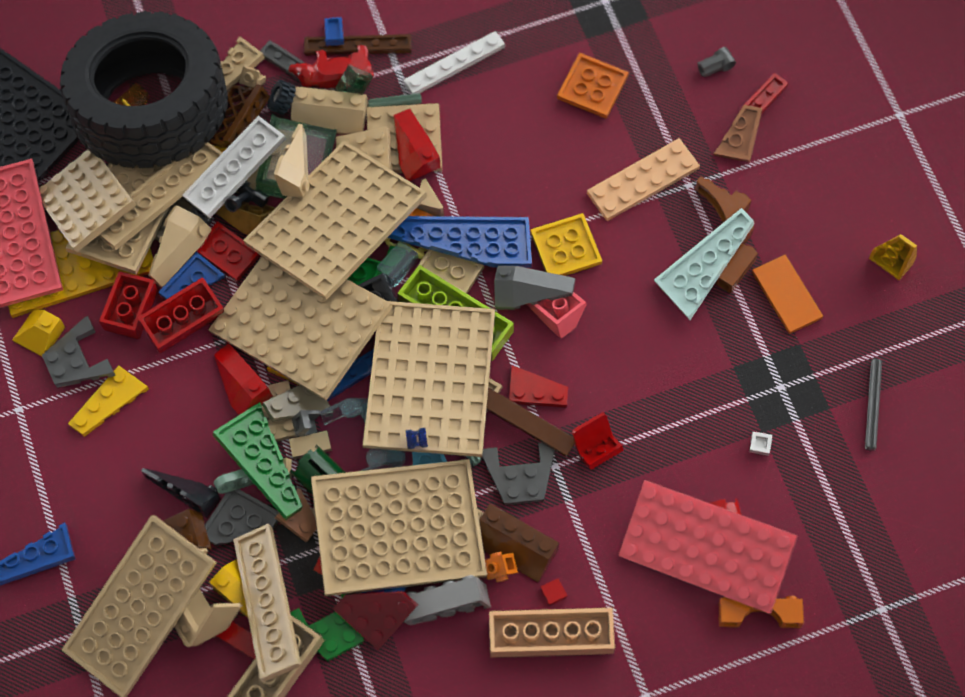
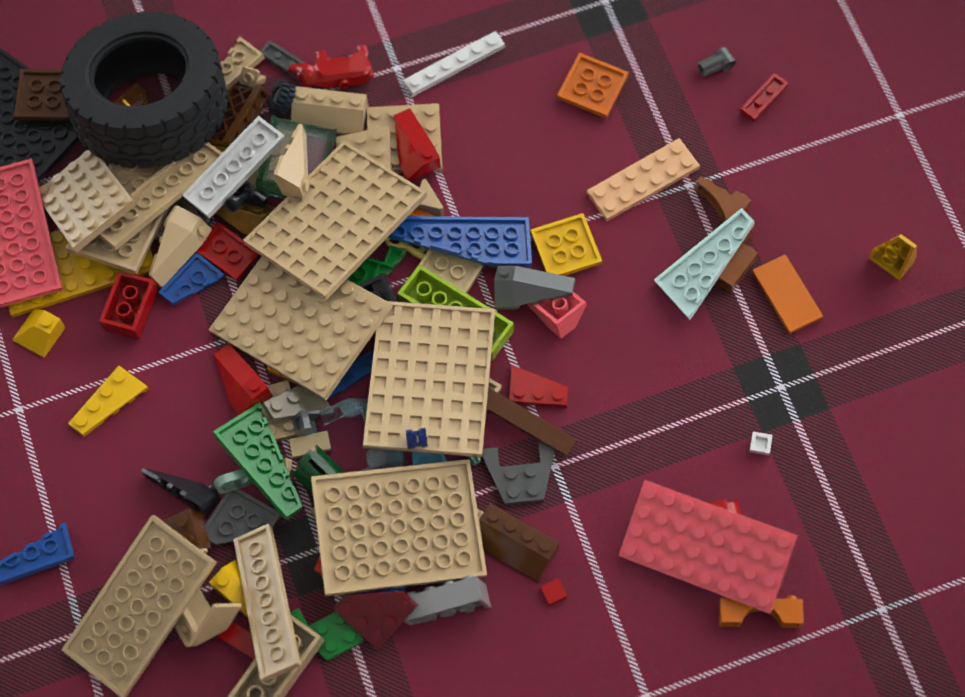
dark grey wing [42,316,115,388] -> none
red slope [137,277,224,354] -> none
nougat wing [275,487,317,542] -> none
reddish brown tile [304,34,412,56] -> none
blue tile [324,17,344,46] -> none
brick [336,65,373,95] -> none
sand green axle [368,93,422,107] -> none
clear light blue panel [377,241,419,288] -> none
orange brick [485,552,518,582] -> none
light nougat brick [489,608,615,657] -> none
red bracket [572,413,624,470] -> none
nougat wing [714,105,762,162] -> none
dark grey axle [865,359,882,451] -> none
none -> reddish brown plate [14,69,70,121]

